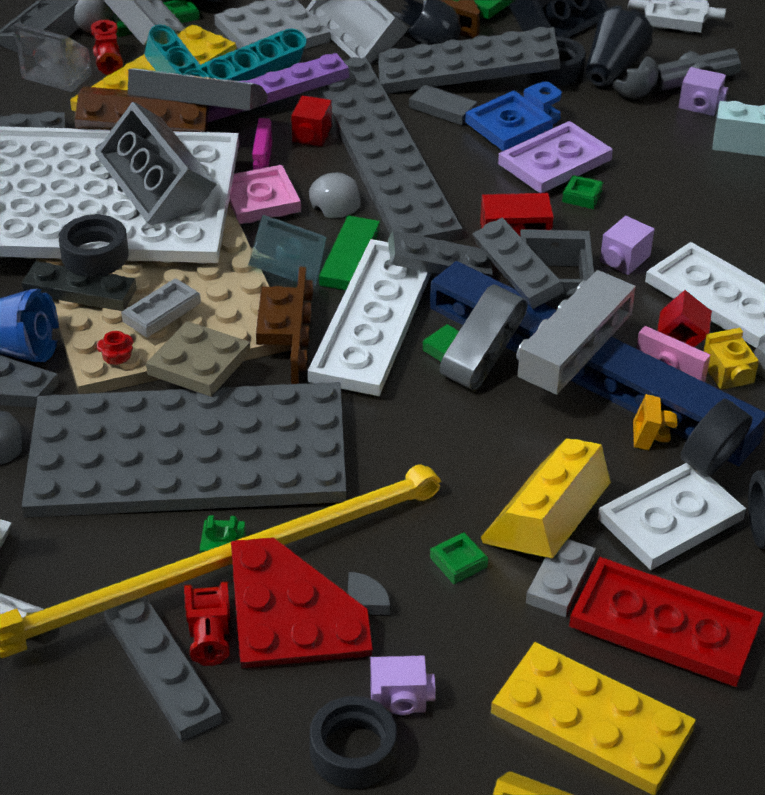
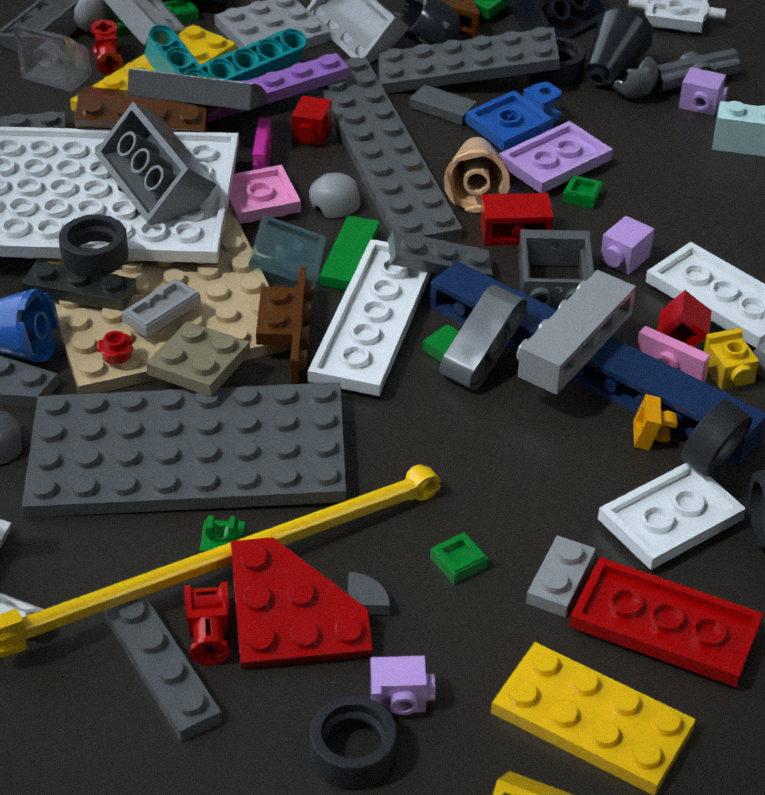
dark grey plate [472,218,564,309] -> none
yellow slope [481,438,611,558] -> none
none -> light nougat cone [444,137,510,213]

